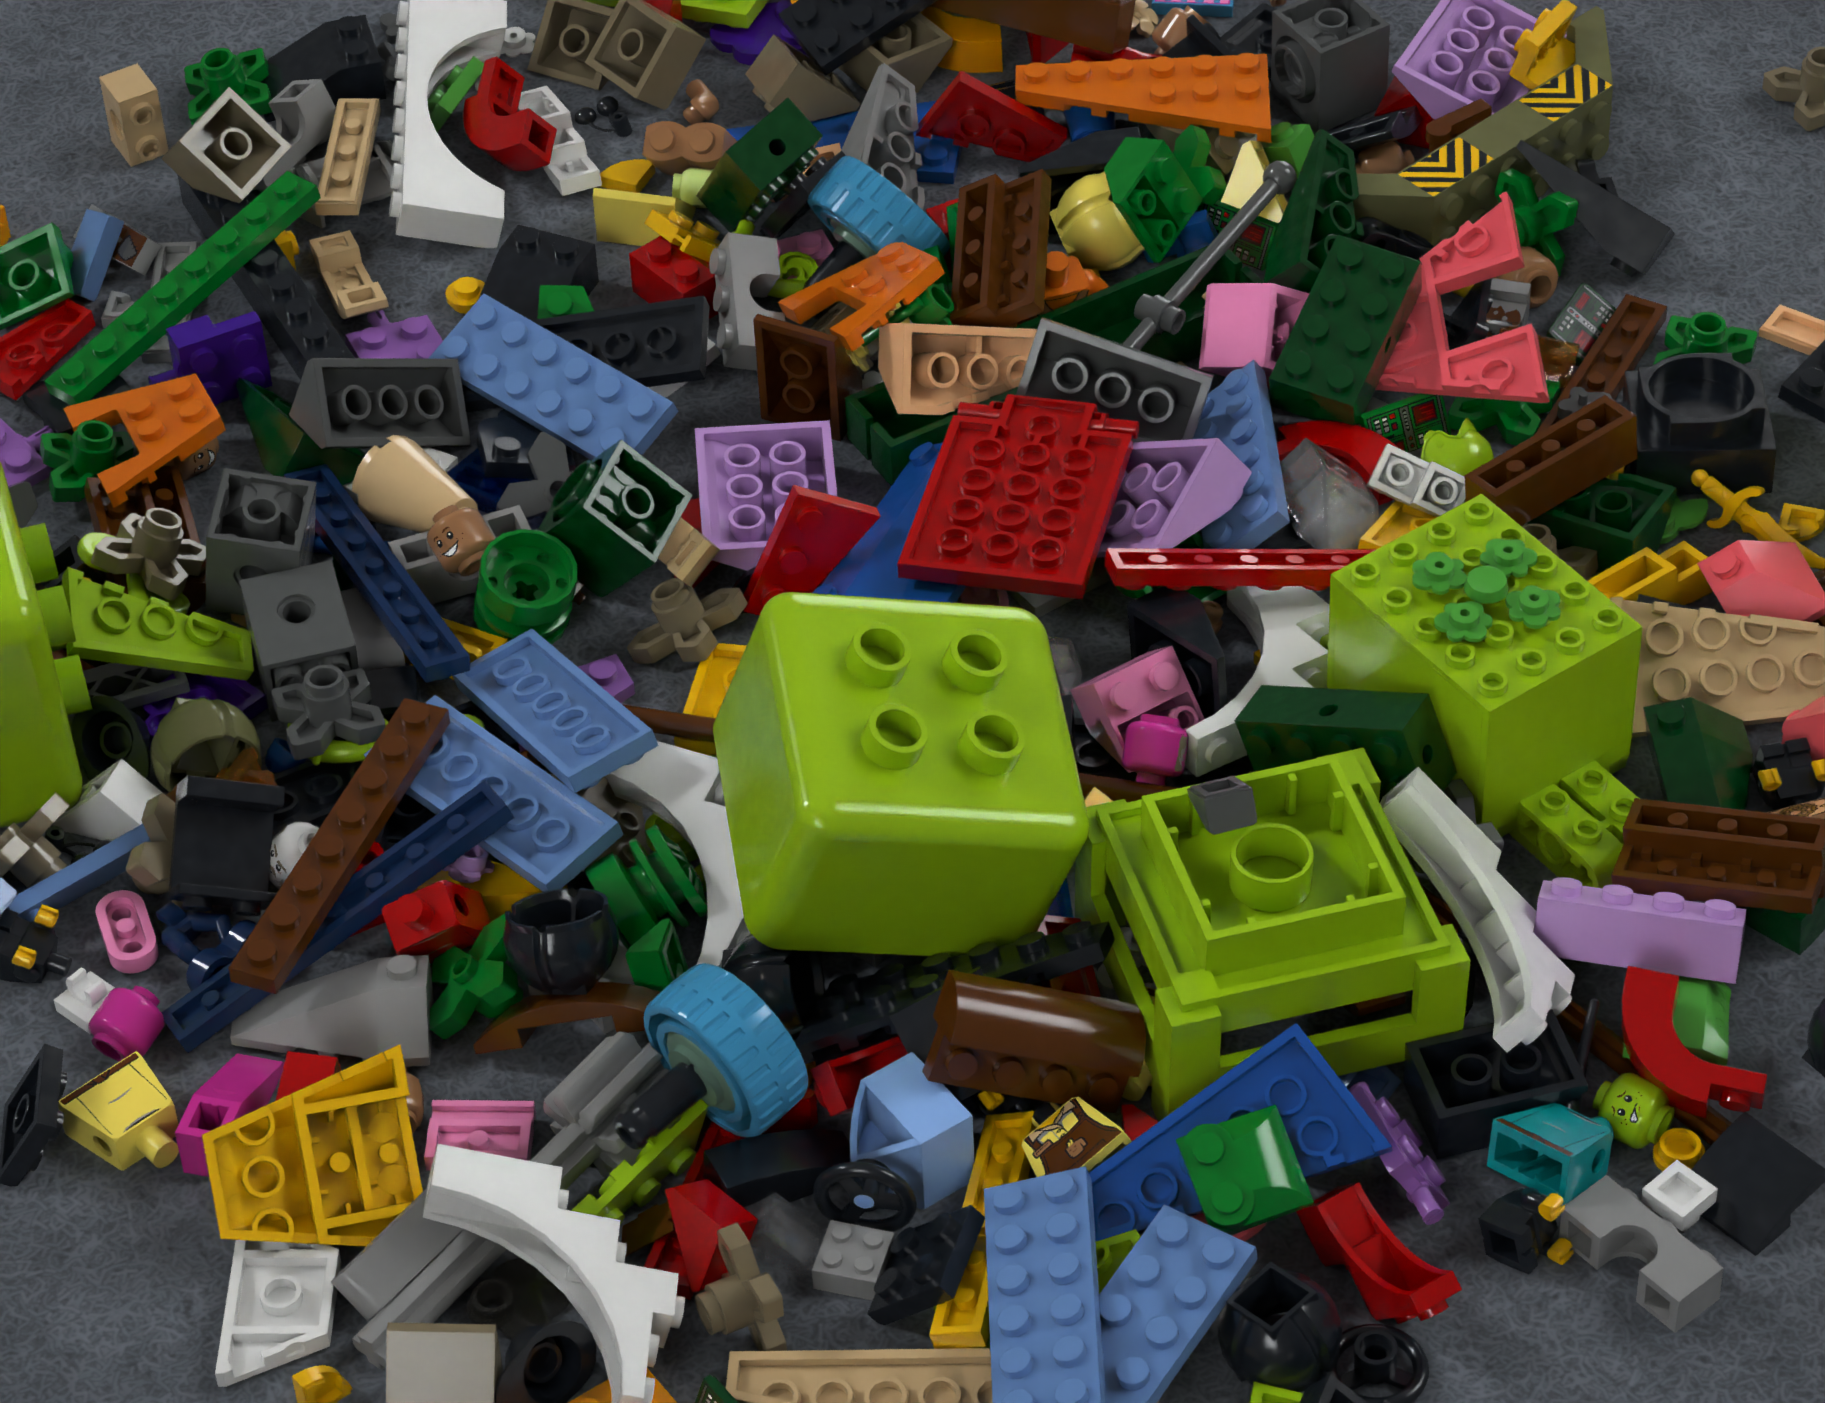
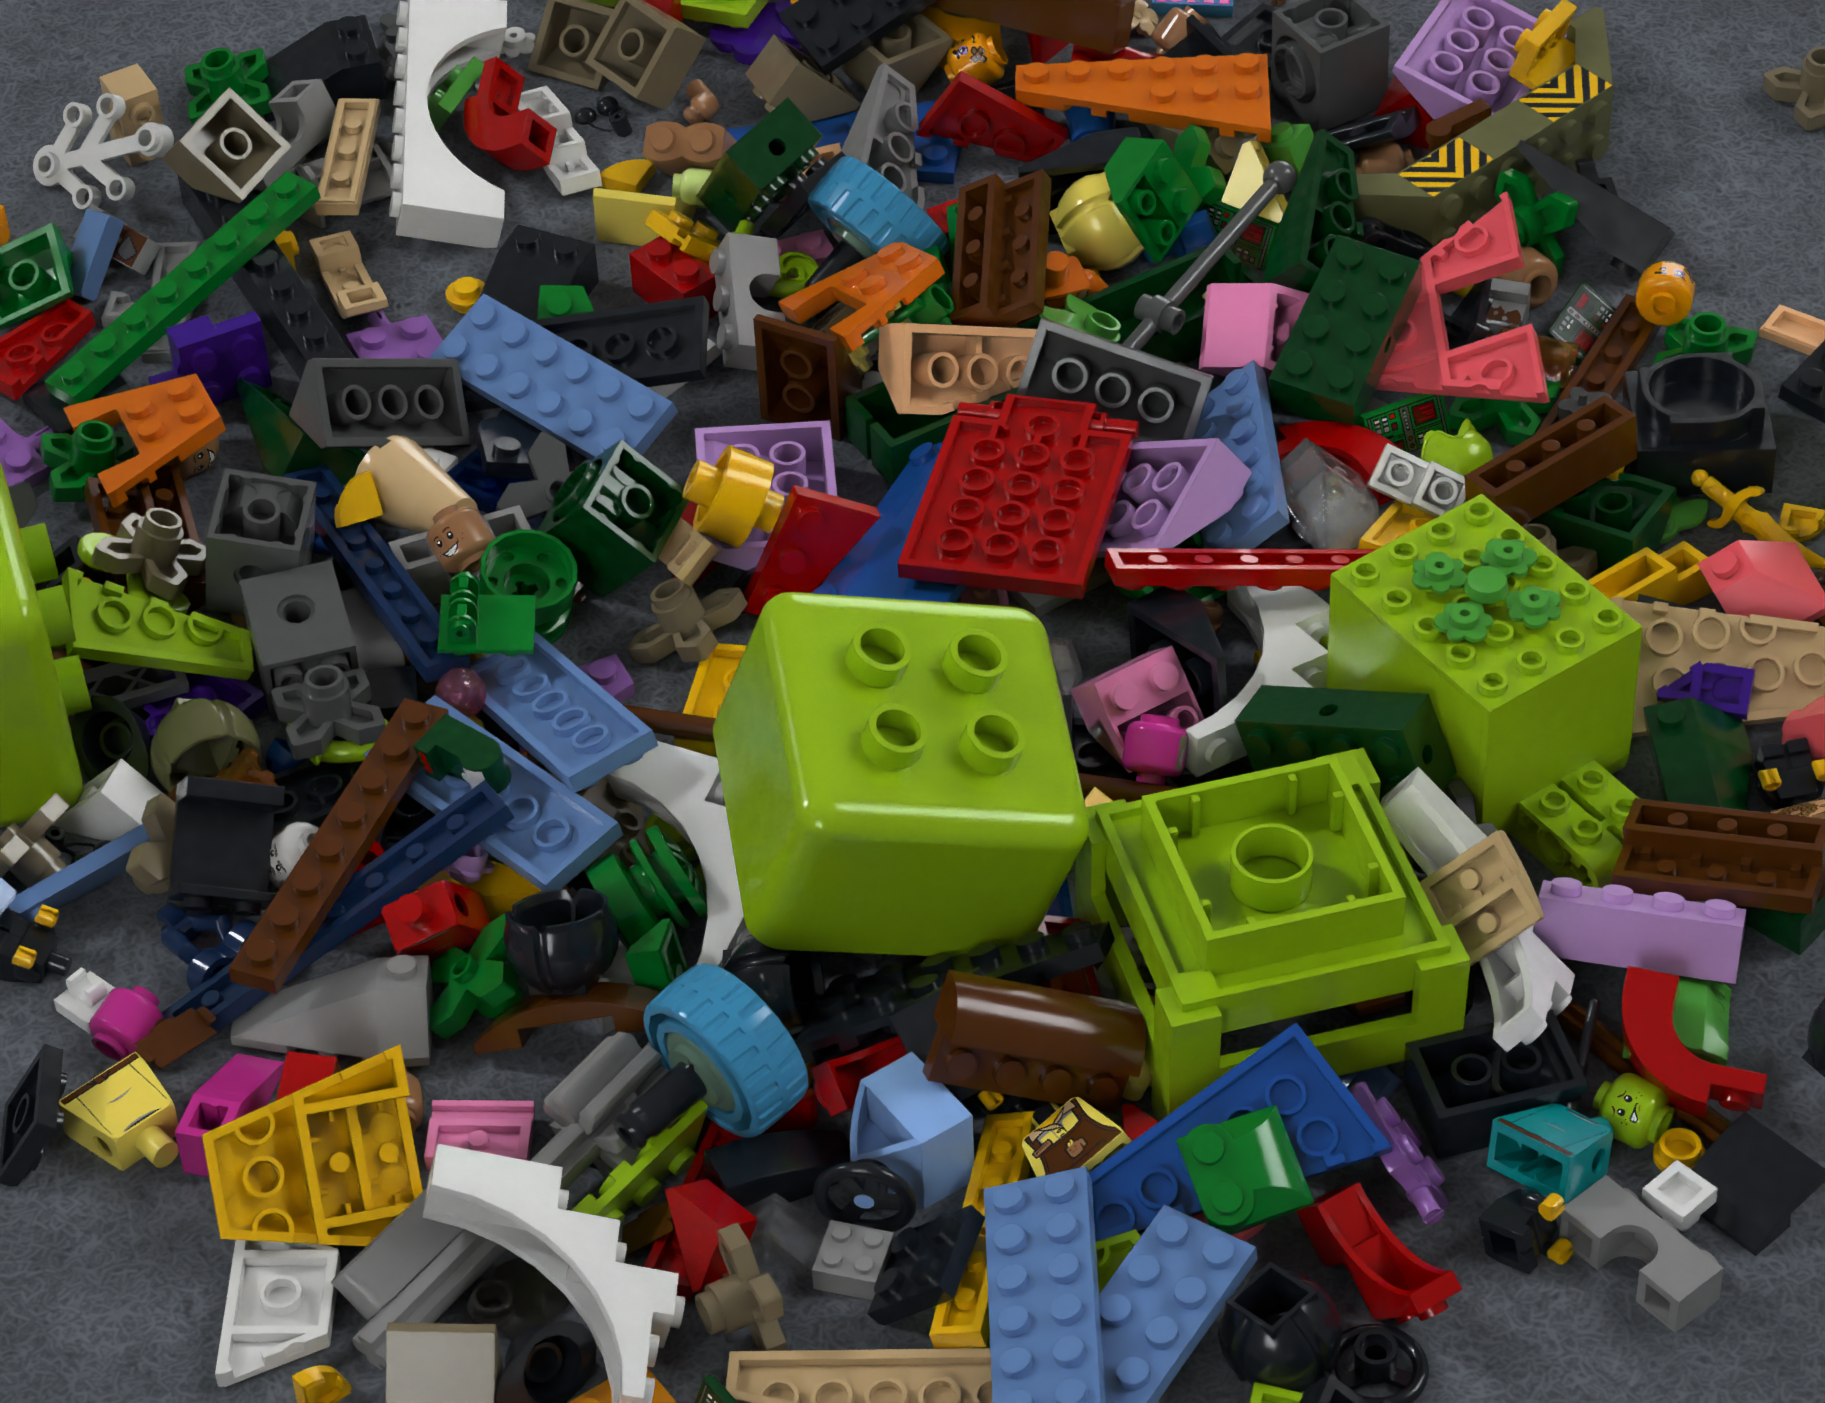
bright pink plate [95,890,159,974] -> none
dark grey slope [1187,776,1257,835] -> none
none -> white plant [33,93,174,210]
none -> reddish brown piece [134,1006,217,1070]
none -> yellow tile [334,471,383,528]
none -> dark green leg [413,714,512,793]
none -> clear pink piece [435,667,487,718]
none -> green hinge [438,571,536,656]
none -> yellow piece [682,445,784,548]
none -> light orange head [944,32,1008,85]
none -> bright green plate [1039,293,1121,343]
none -> tan slope [1420,830,1545,967]
none -> light orange head [1636,261,1695,326]
none -> dark purple slope [1657,661,1755,720]

